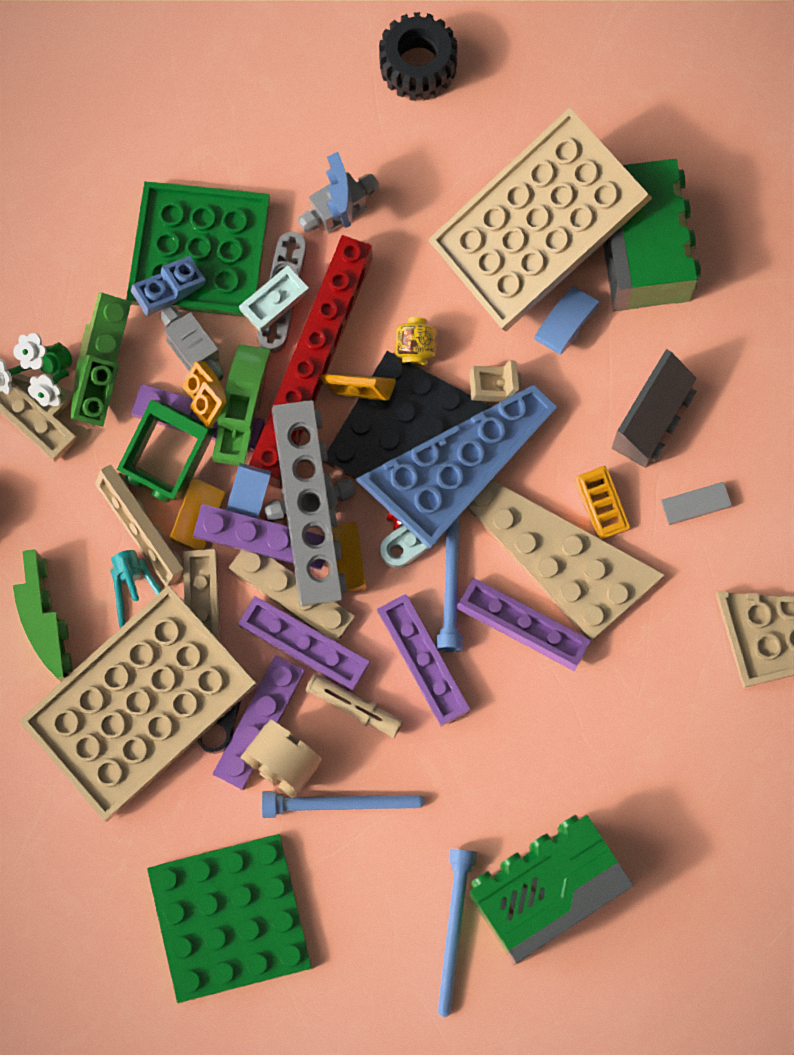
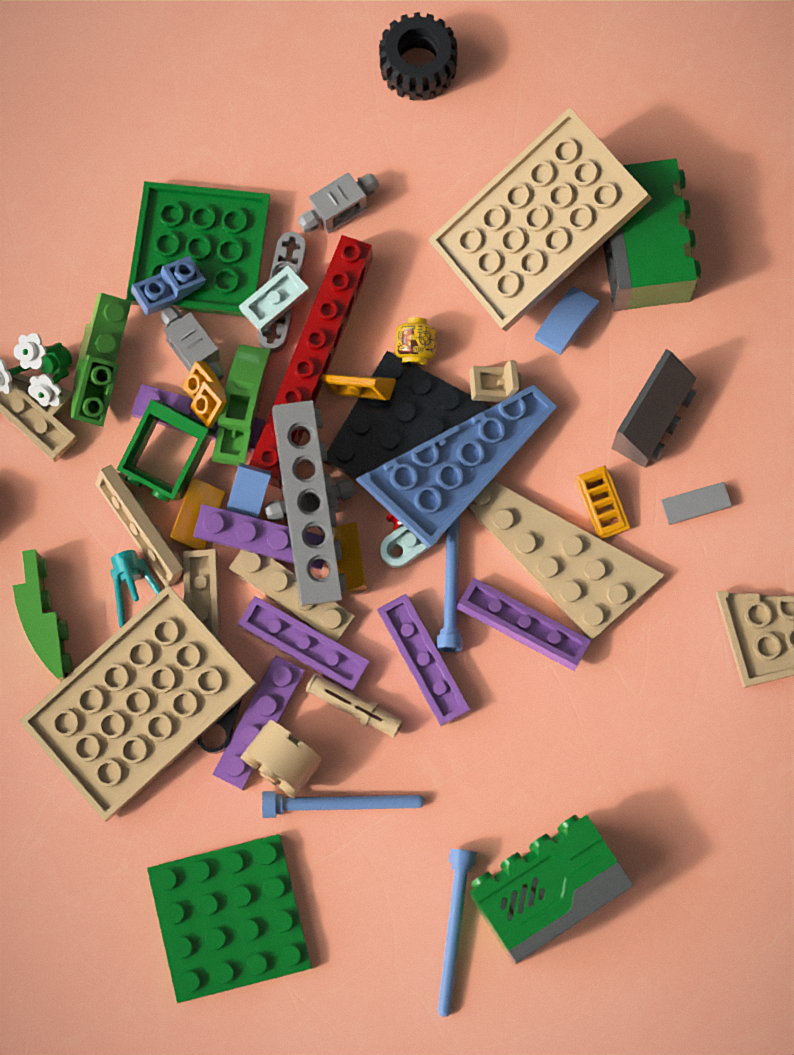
medium blue slope [325,152,353,228] -> none

